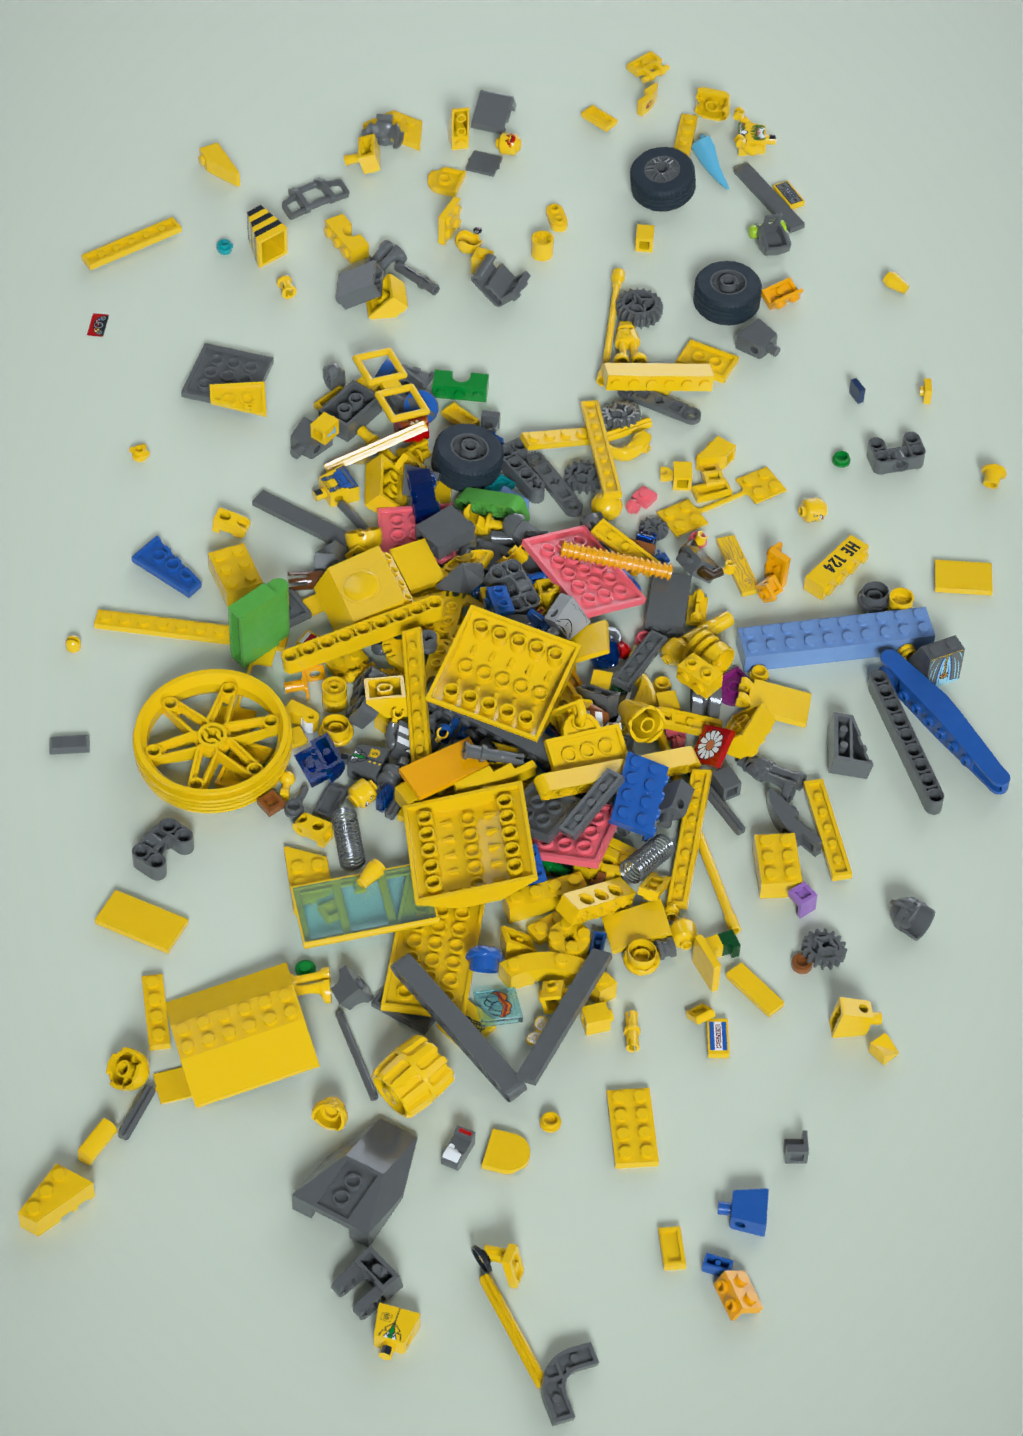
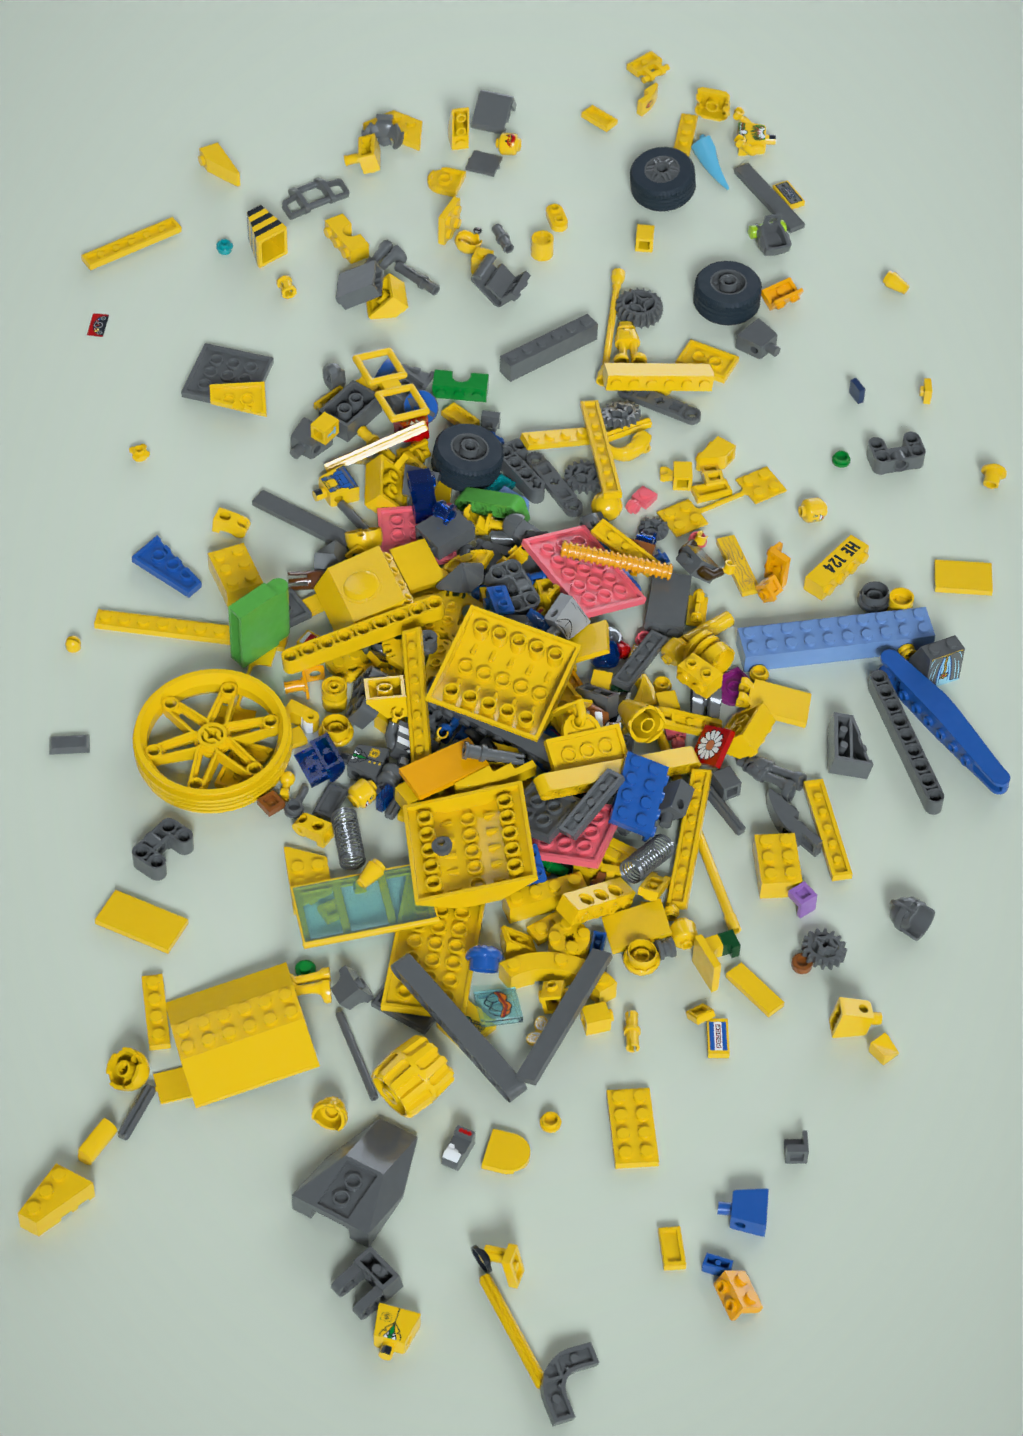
none -> yellow tile [366,650,392,670]
none -> clear blue brick [432,500,457,525]
none -> dark grey plate [432,836,452,856]
none -> dark grey pin [492,224,514,253]
none -> dark grey brick [500,314,598,382]

